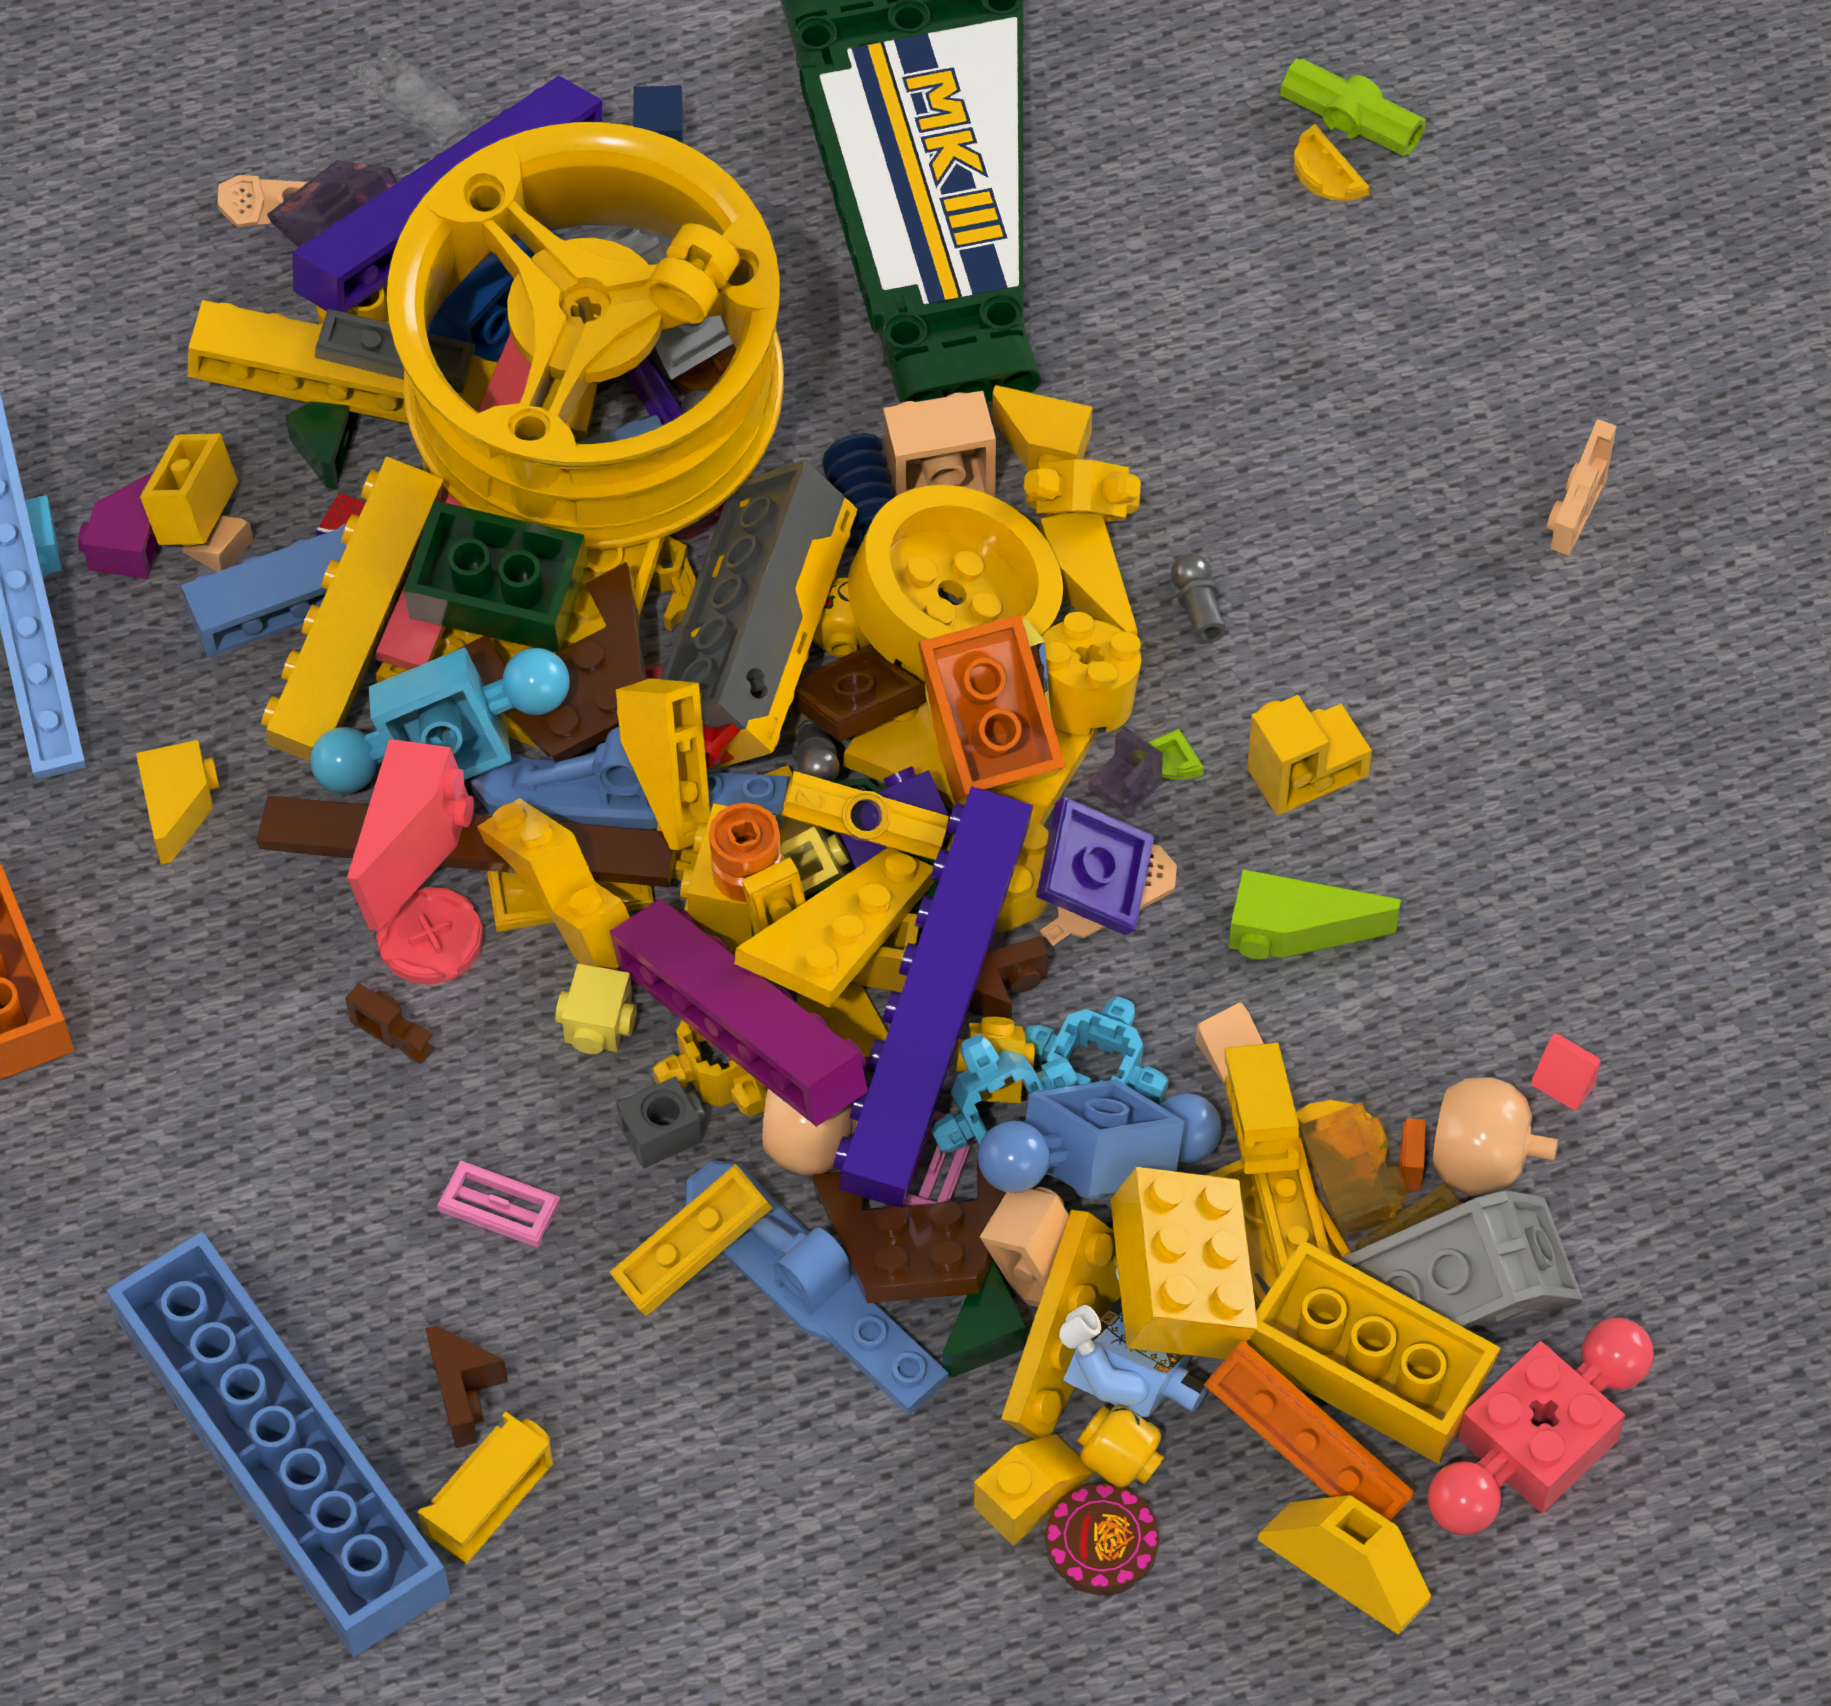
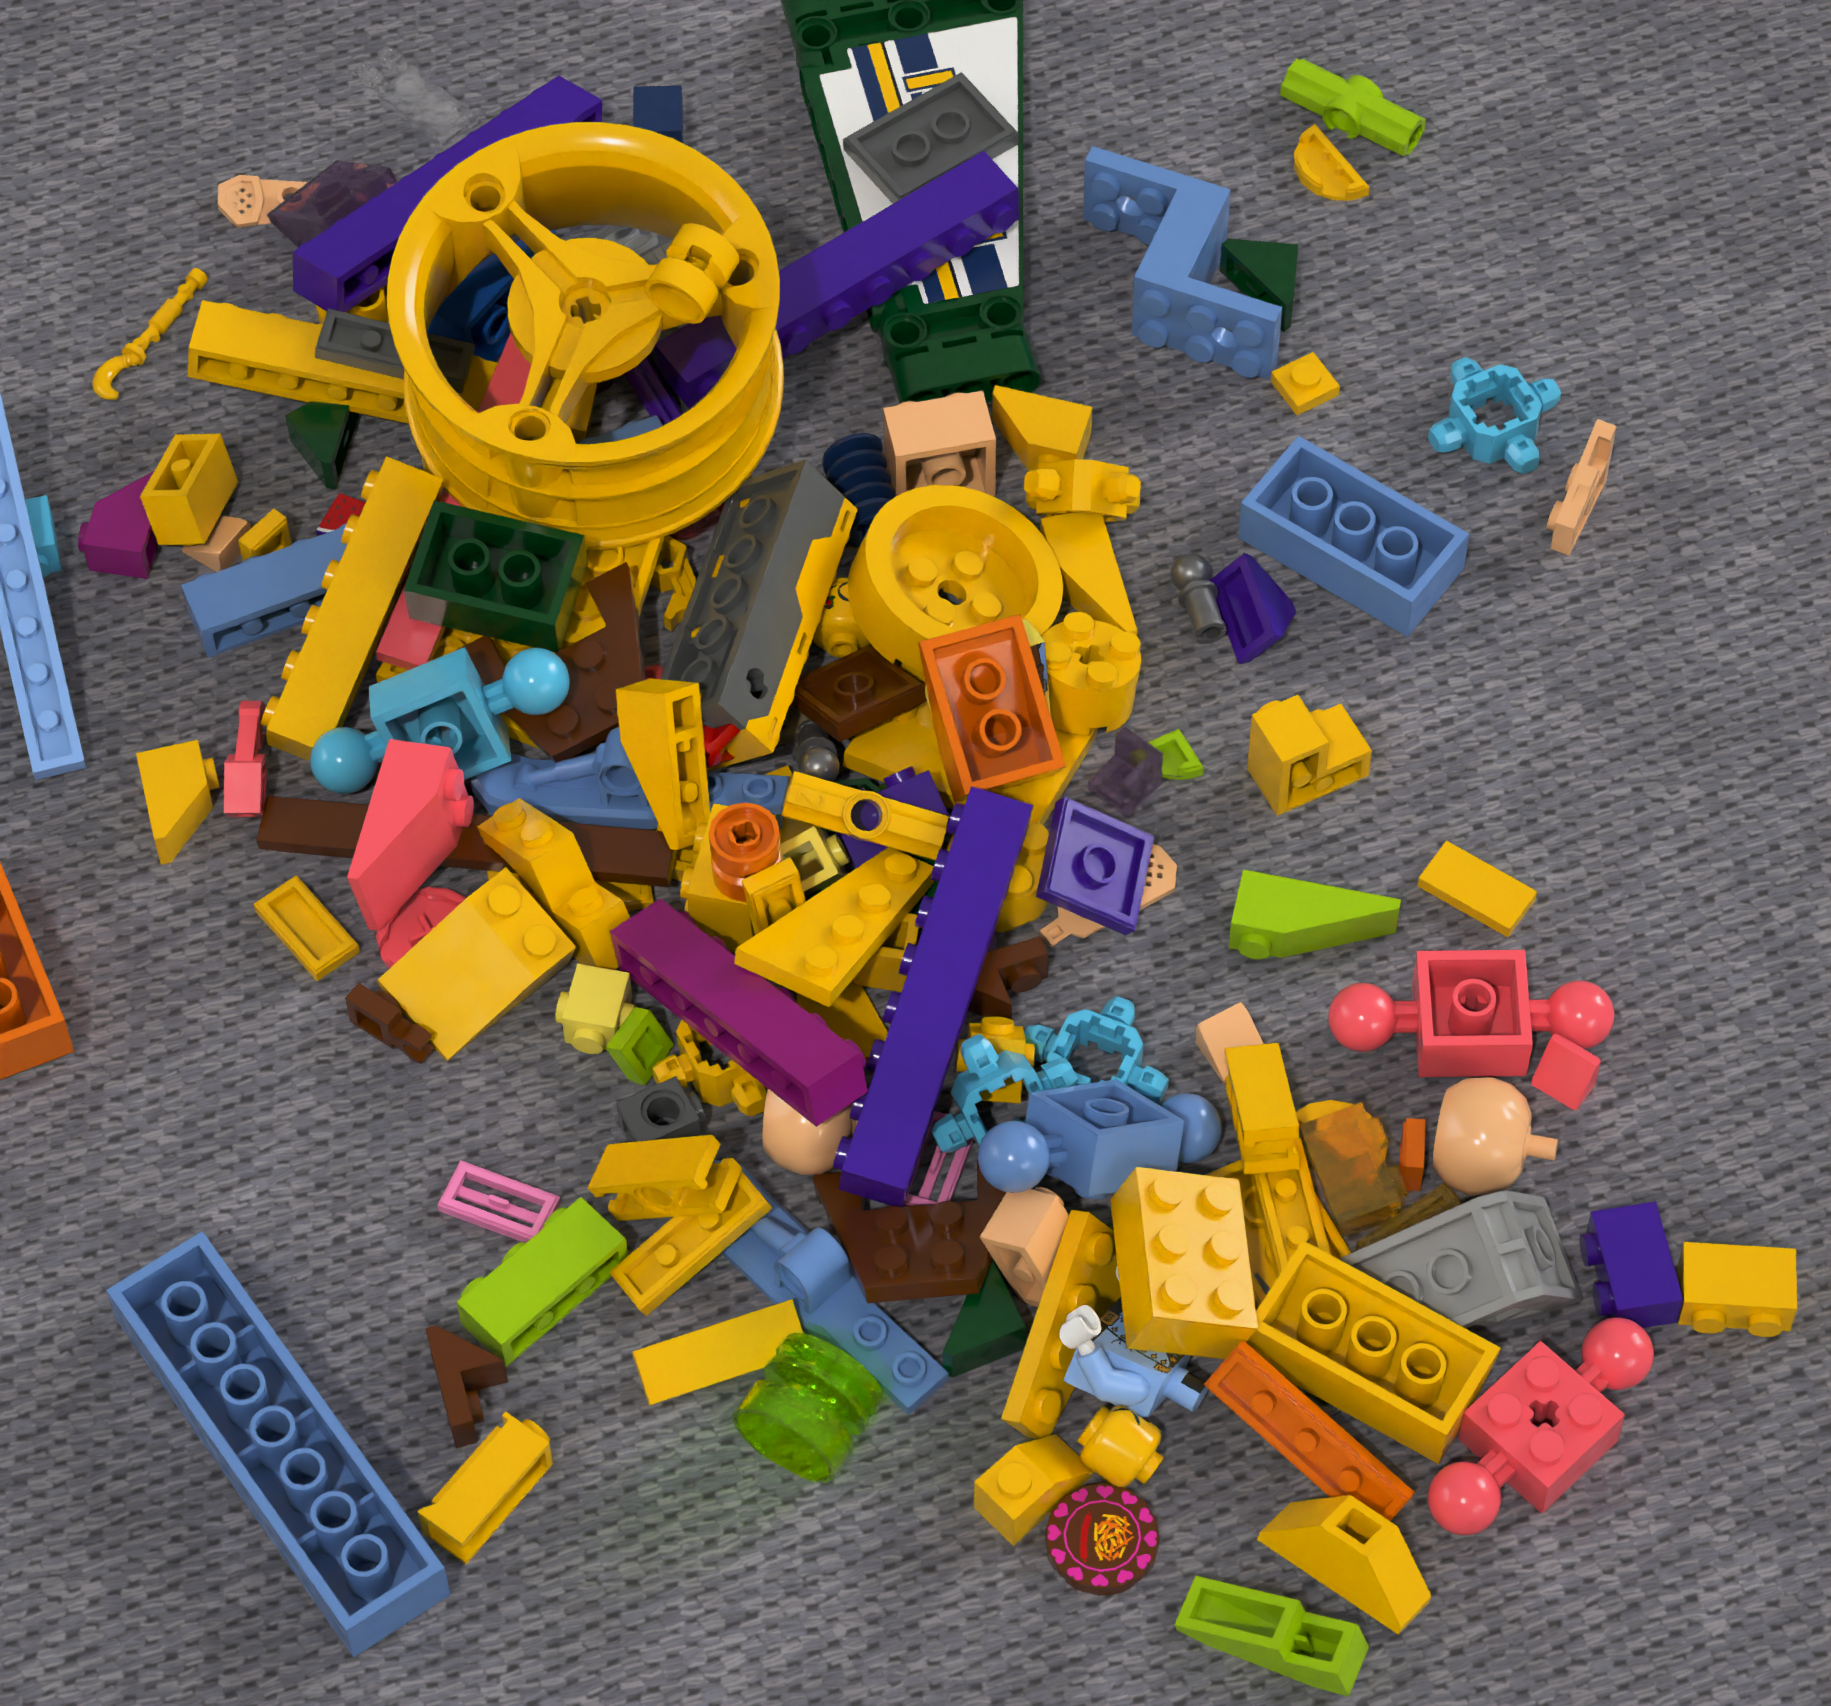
none -> yellow piece [92,268,208,400]
none -> coral piece [224,701,267,817]
none -> yellow tile [238,508,292,562]
none -> yellow tile [253,875,360,981]
none -> yellow slope [377,867,576,1061]
none -> lime brick [457,1197,628,1367]
none -> yellow piece [588,1135,742,1221]
none -> lime tile [605,1007,674,1085]
none -> yellow tile [631,1299,809,1405]
none -> dark purple brick [655,151,1020,409]
none -> clear neon green wheel [733,1333,884,1483]
none -> dark grey tile [843,72,1019,204]
none -> medium blue bracket [1083,146,1282,380]
none -> lime slope [1175,1575,1369,1697]
none -> dark purple slope [1209,553,1296,664]
none -> dark green slope [1220,239,1299,332]
none -> medium blue brick [1238,436,1469,637]
none -> yellow plate [1270,352,1340,416]
none -> coral brick [1328,950,1615,1077]
none -> yellow tile [1417,840,1537,937]
none -> medium azure piece [1428,357,1561,474]
none -> dark purple brick [1579,1201,1683,1328]
none -> yellow brick [1678,1242,1797,1337]

